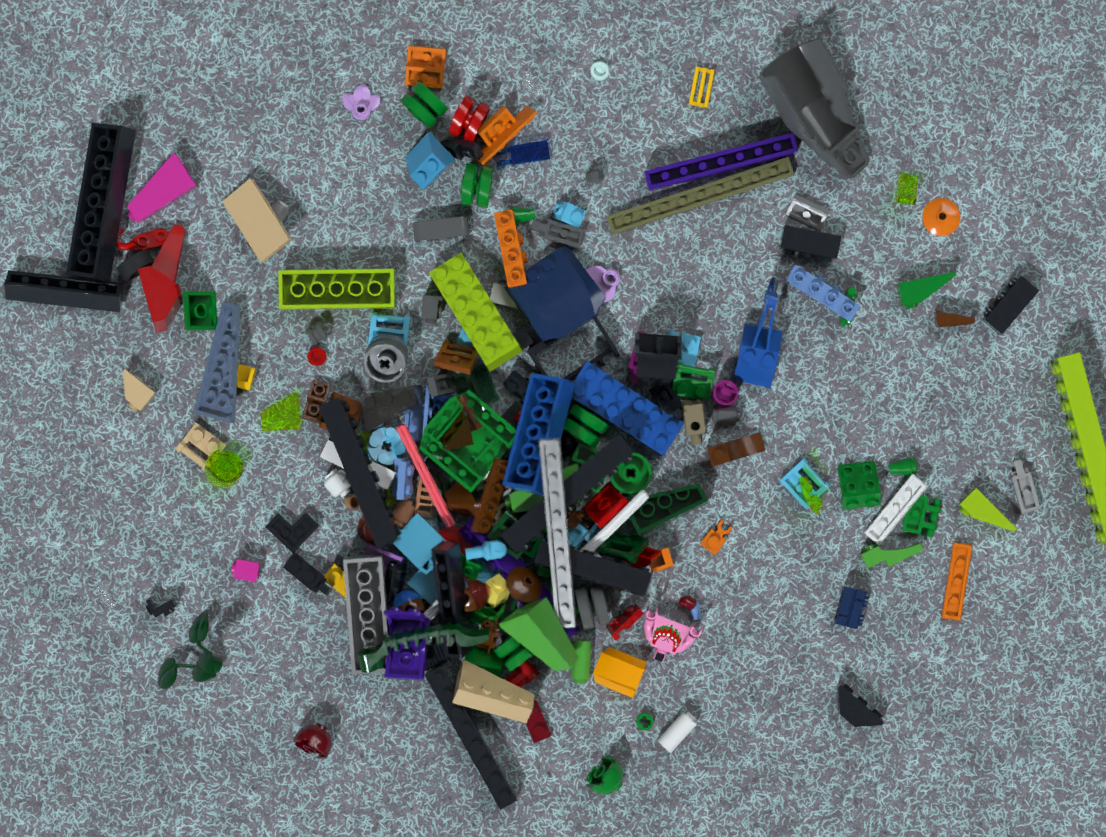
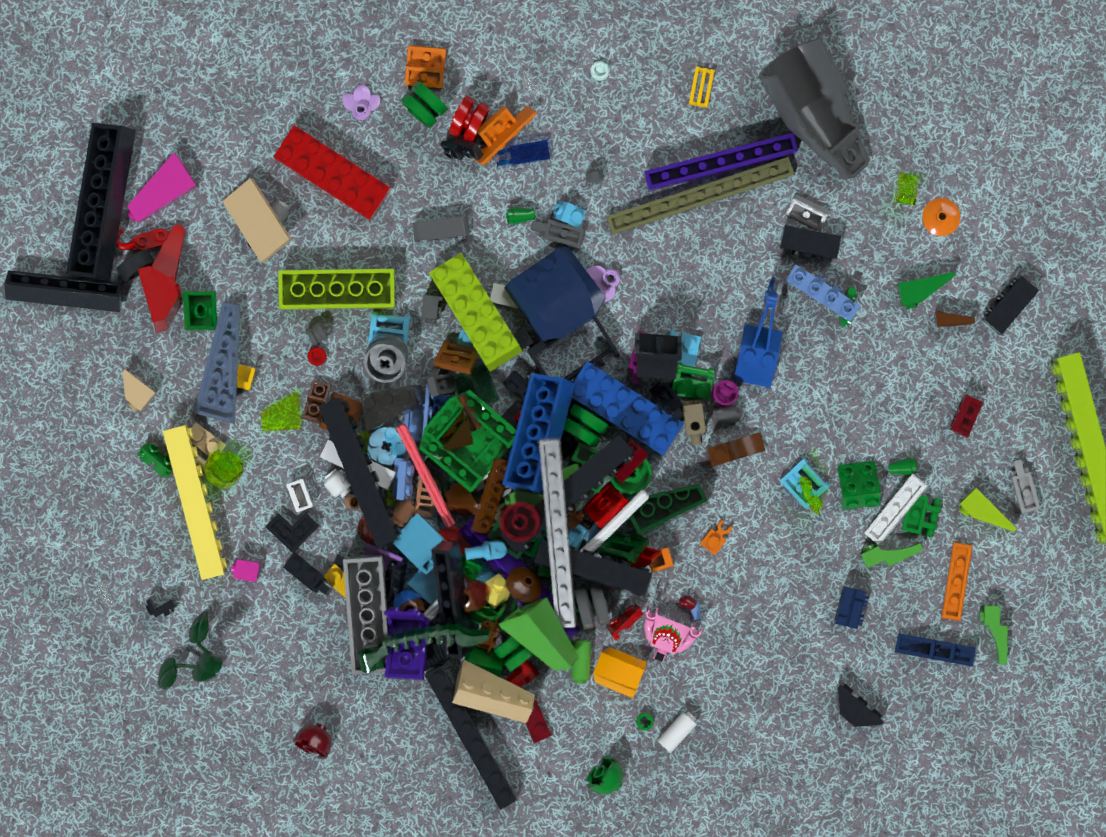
dark azure slope [405,132,455,190] -> none
green wheel [461,163,493,208] -> none
orange bracket [494,210,528,288] -> none
none -> green hinge [137,442,173,478]
none -> light yellow brick [163,424,228,580]
none -> red brick [273,125,392,221]
none -> white piece [287,479,314,512]
none -> dark red brick [500,502,541,542]
none -> dark red slope [613,440,648,483]
none -> dark blue slope [895,633,977,667]
none -> dark red hinge [949,394,984,438]
none -> bright green slope [979,605,1008,664]

